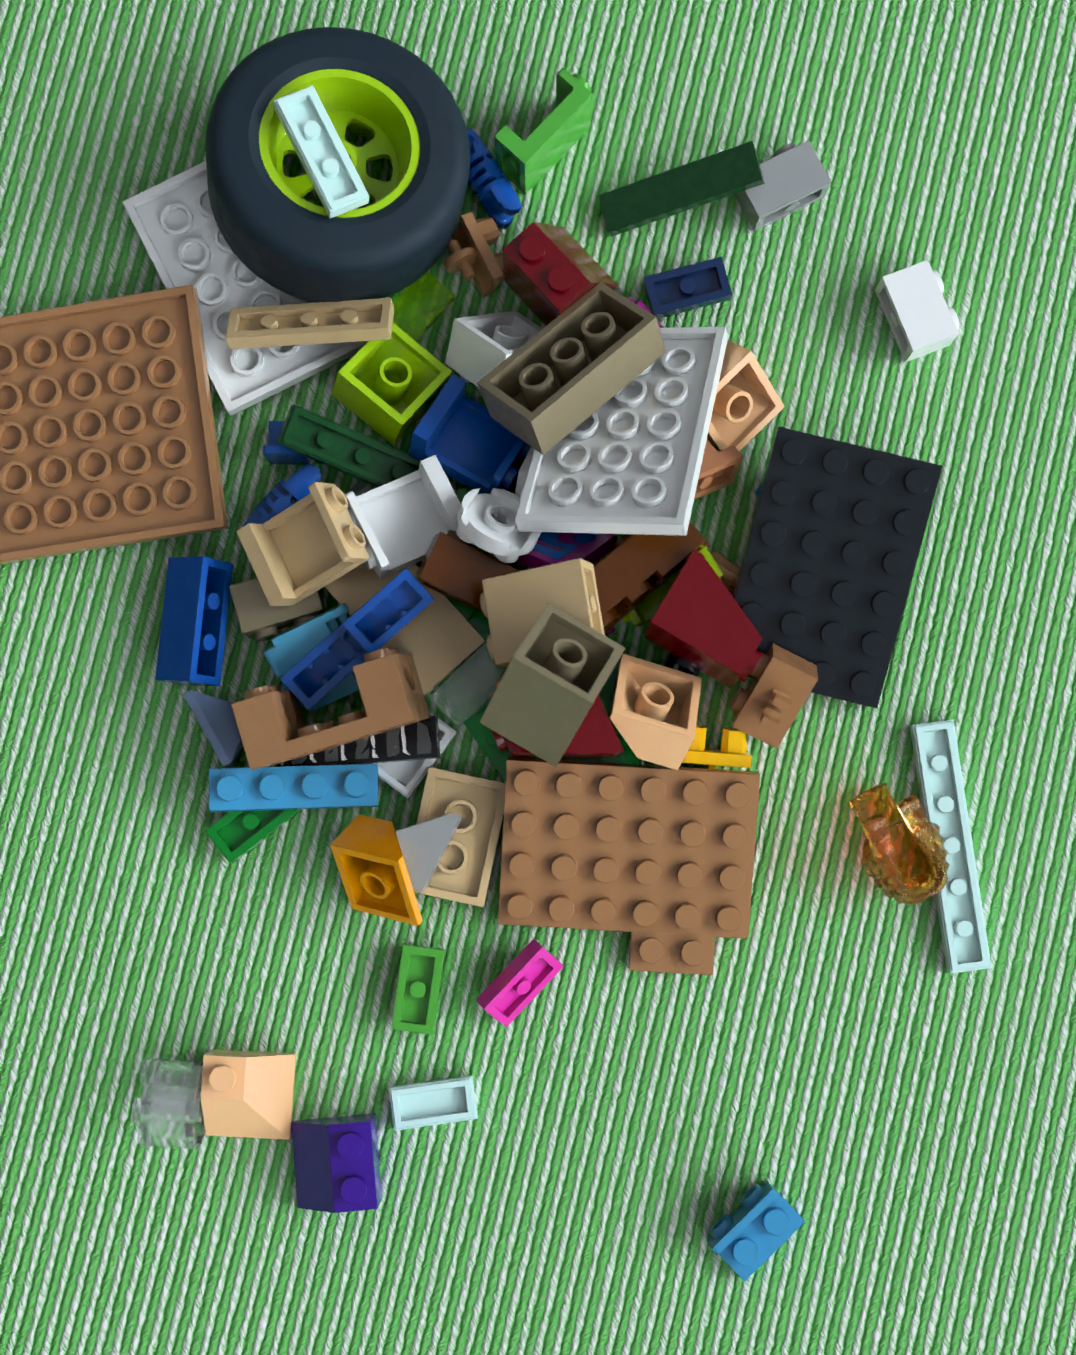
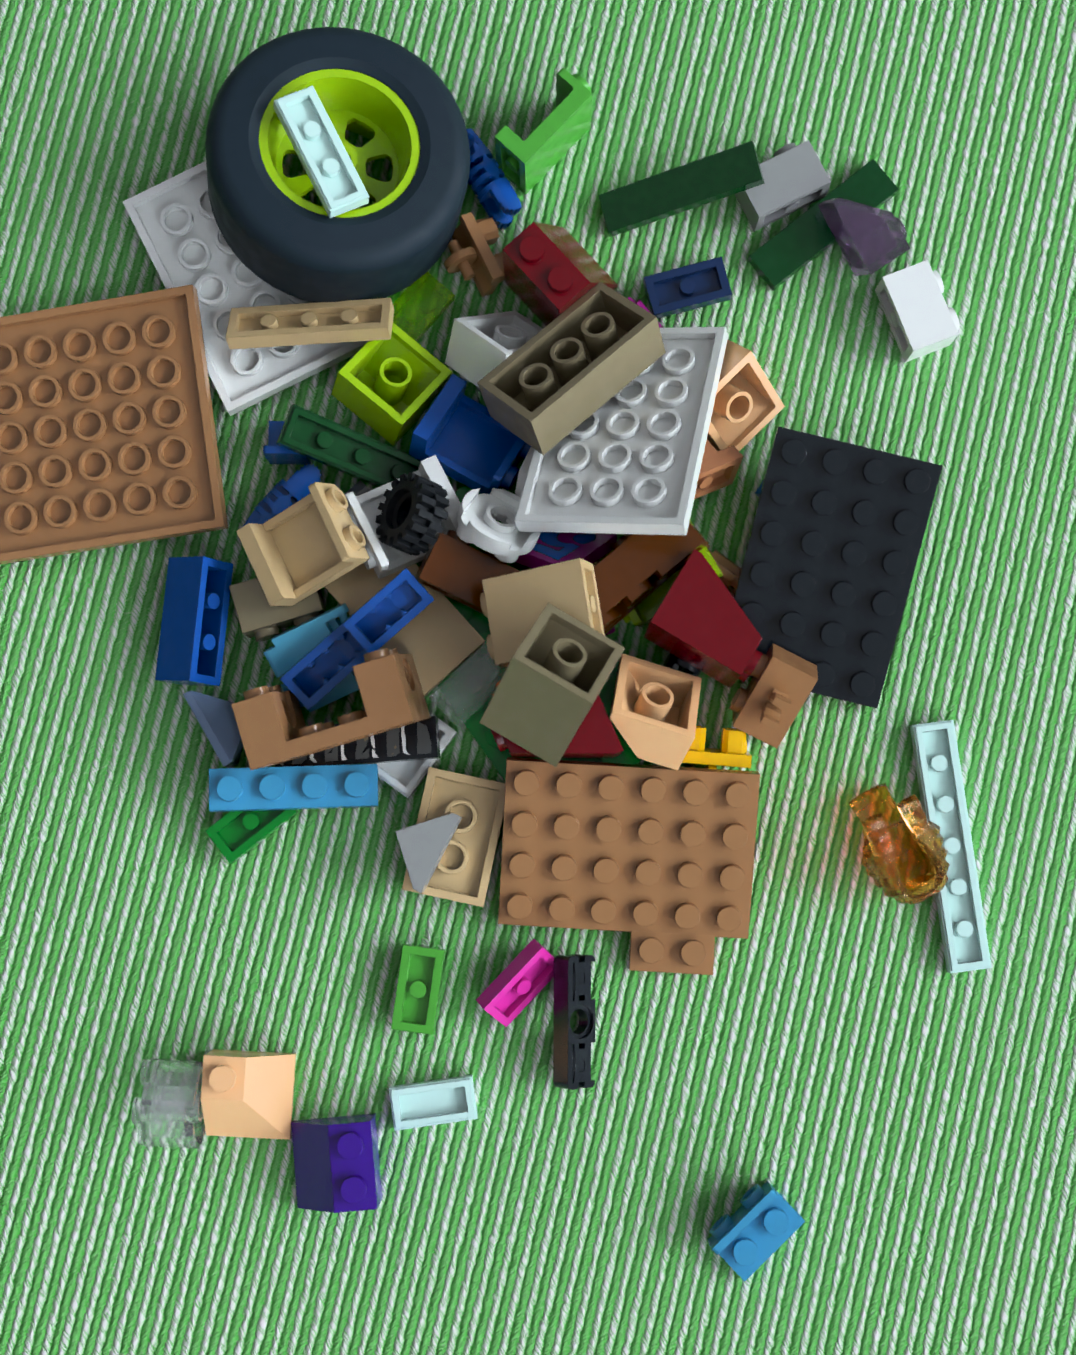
light orange slope [330,814,423,926] -> none
none -> black tyre [375,472,449,556]
none -> black piece [553,954,595,1090]
none -> dark green tile [748,159,899,290]
none -> clear purple slope [818,198,911,276]

